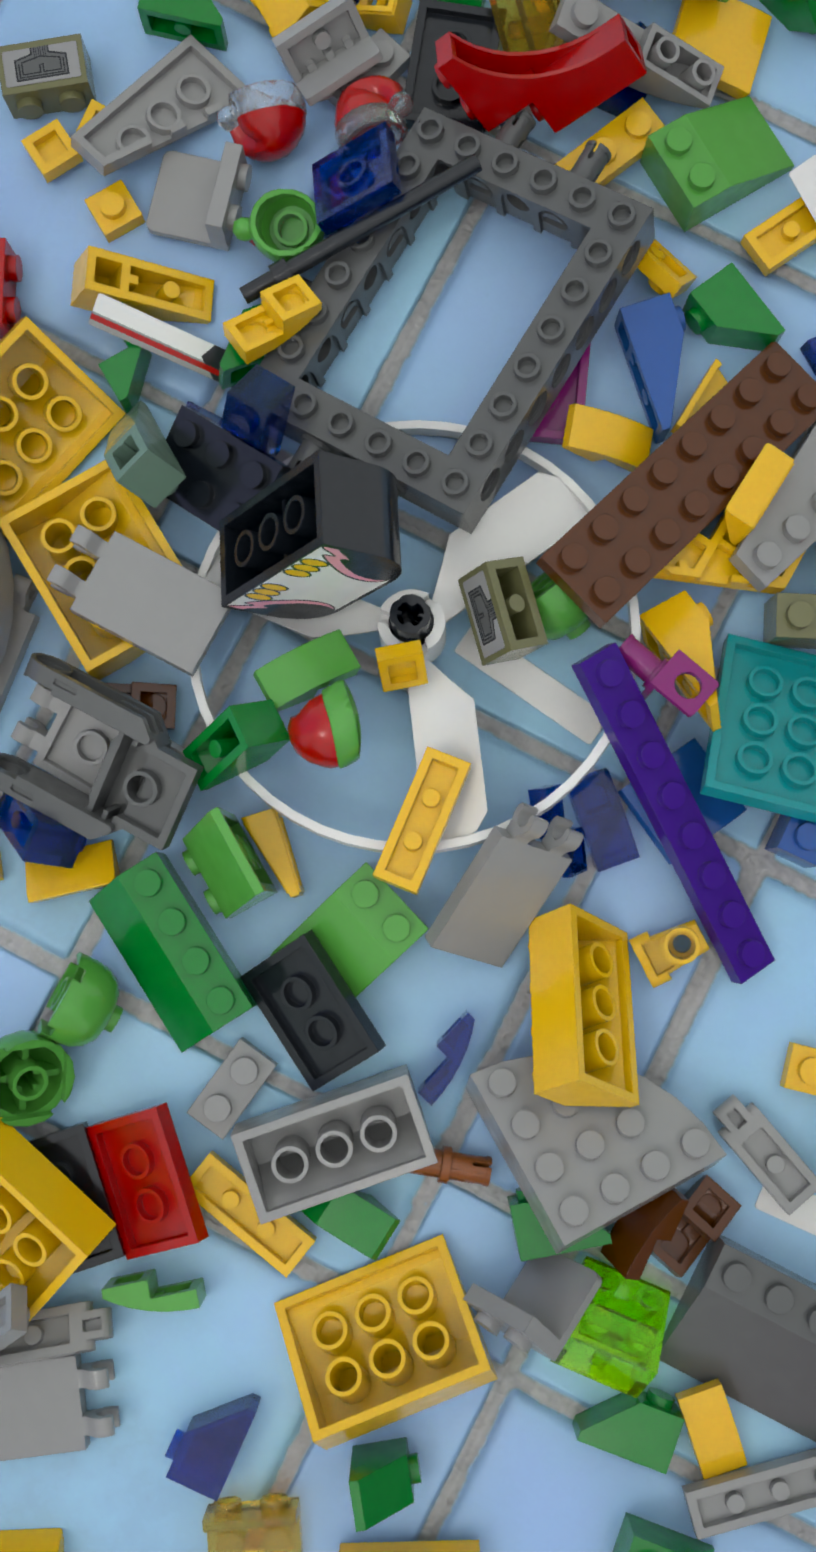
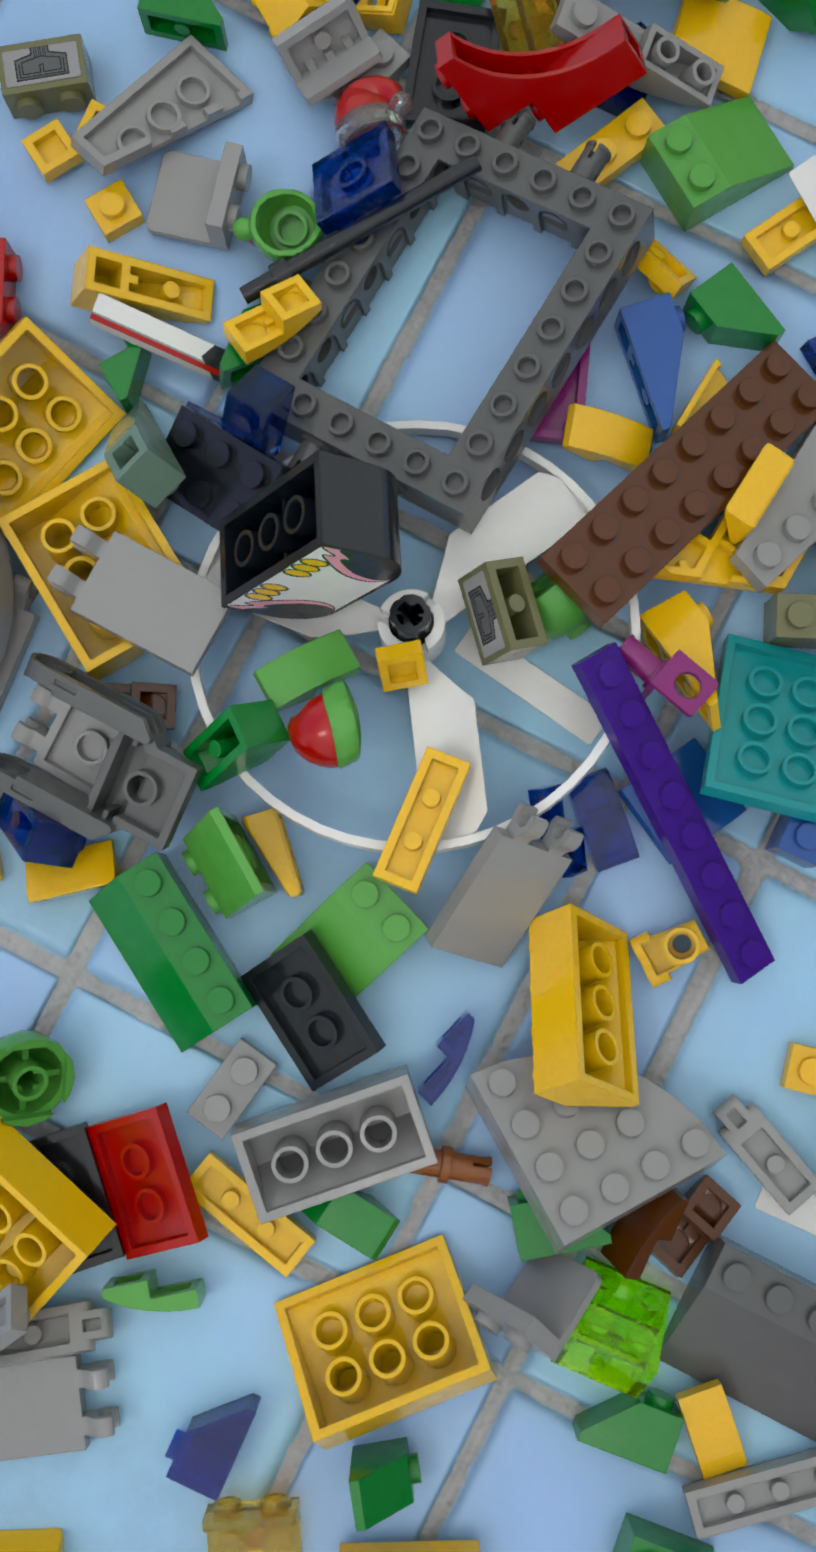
bright green cylinder [37,952,123,1047] -> none
piece [217,80,307,163] -> none

